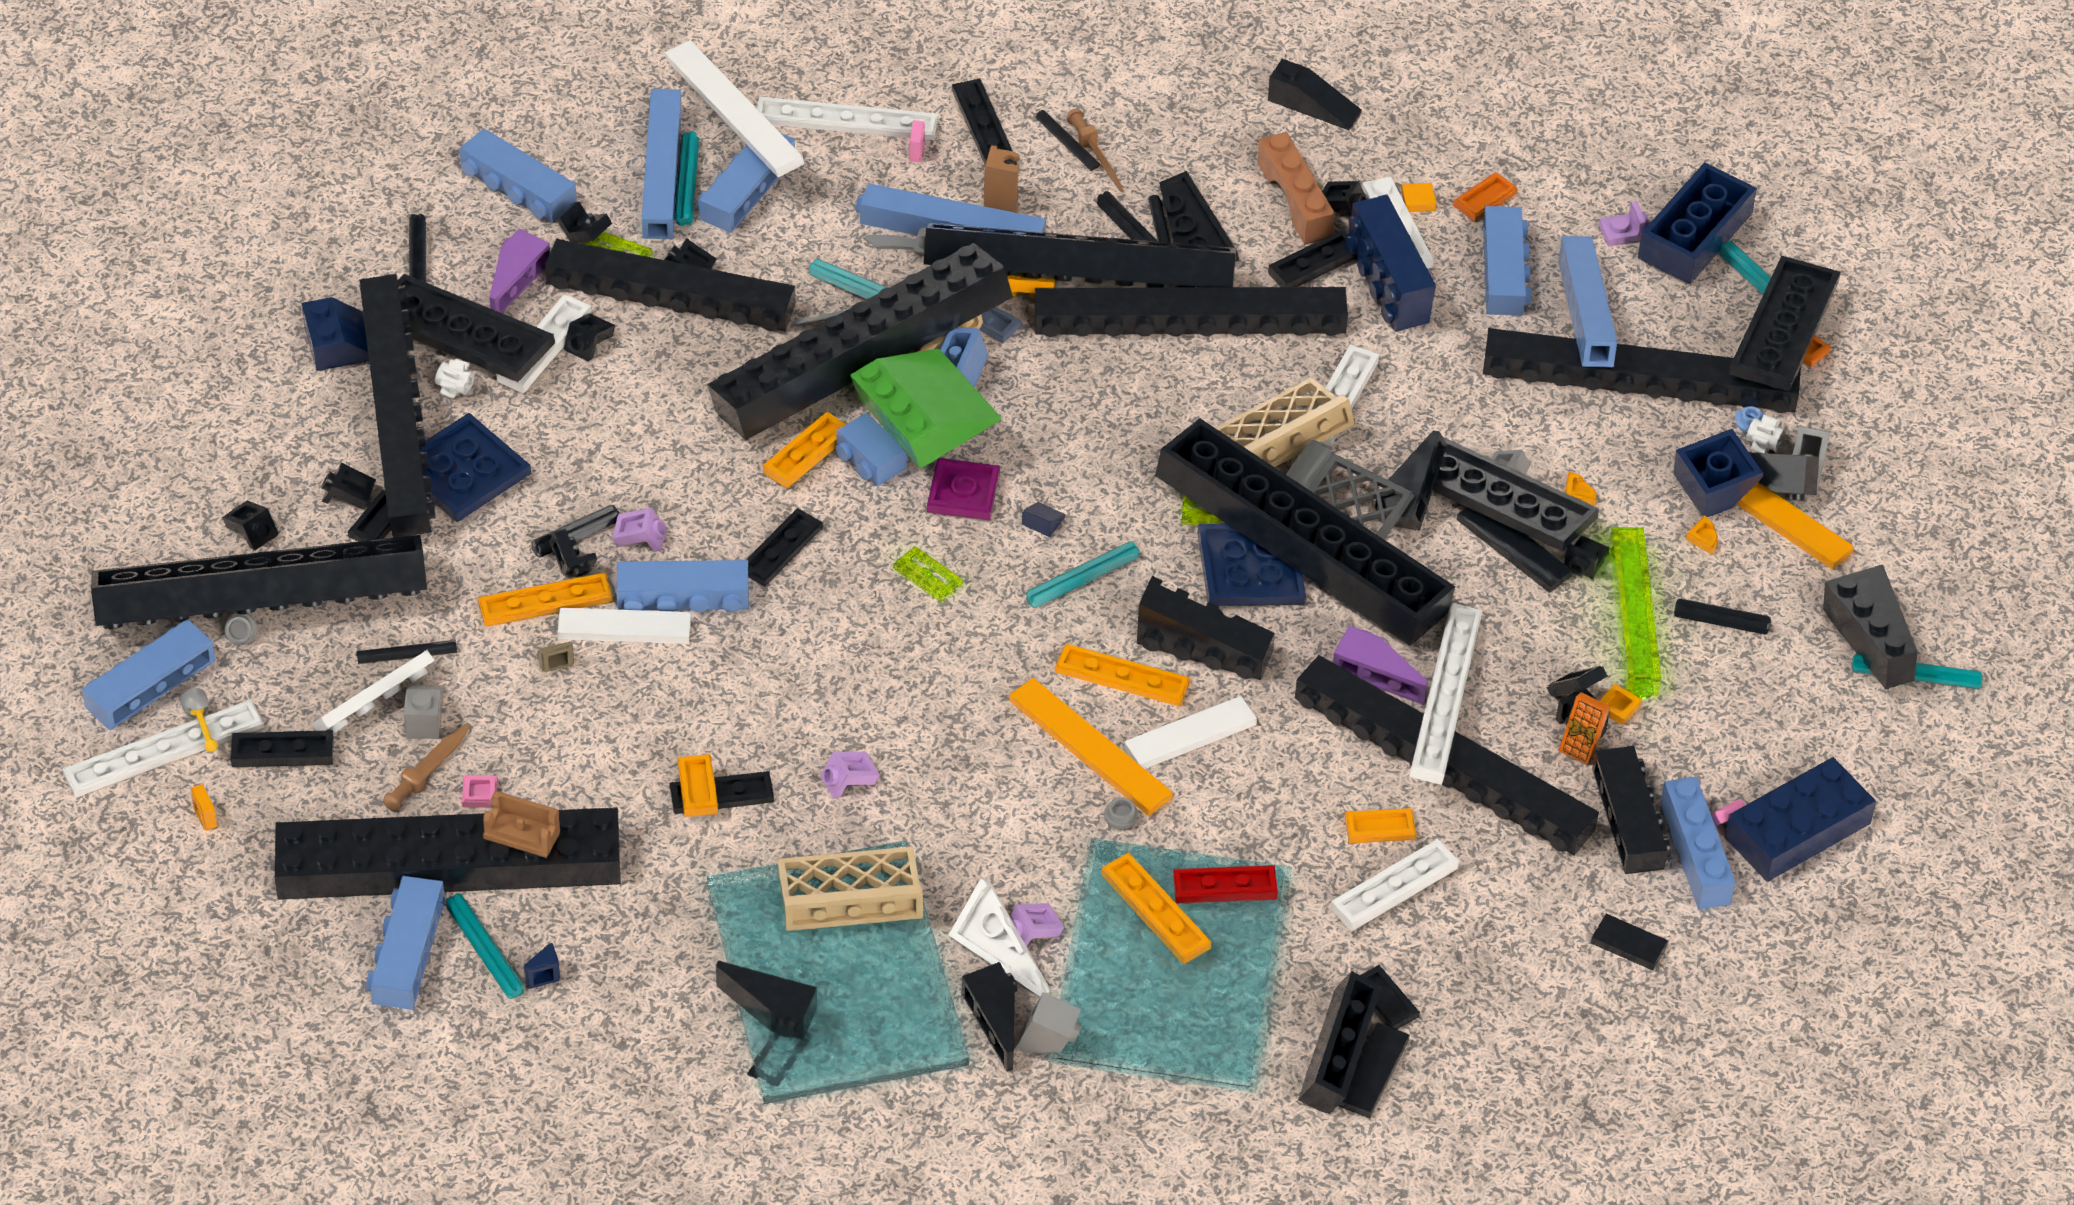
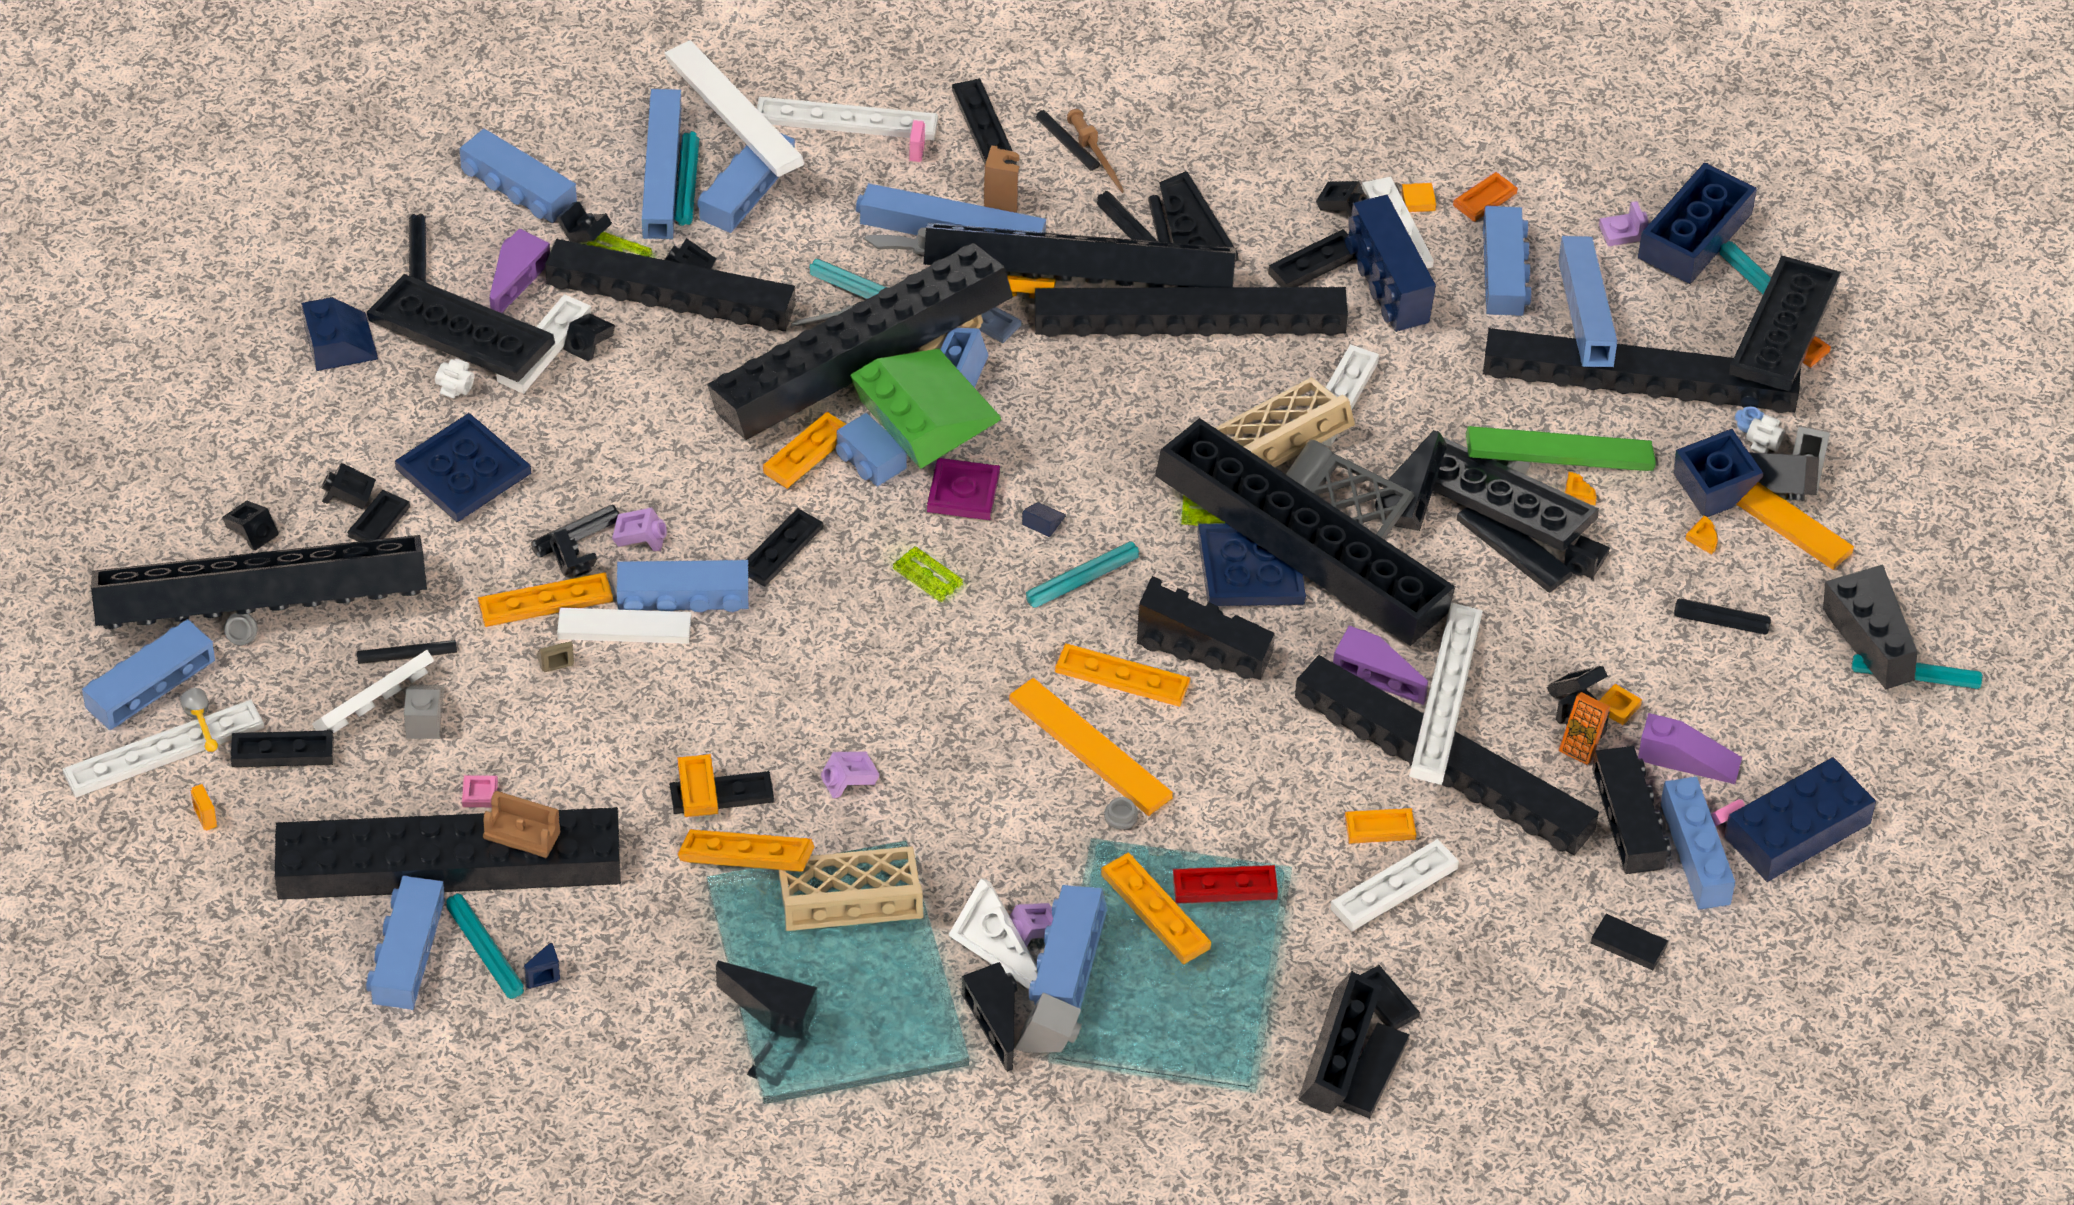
black brick [359,274,436,538] -> none
medium nougat sword [383,724,470,810] -> none
white tile [1124,696,1257,769] -> none
nougat arch [1257,132,1335,245] -> none
black slope [1268,58,1362,130] -> none
clear neon green brick [1609,527,1662,699] -> none
none -> light orange tile [677,829,815,872]
none -> medium blue brick [1029,885,1107,1009]
none -> bright green tile [1465,426,1656,471]
none -> medium lavender slope [1638,713,1742,784]

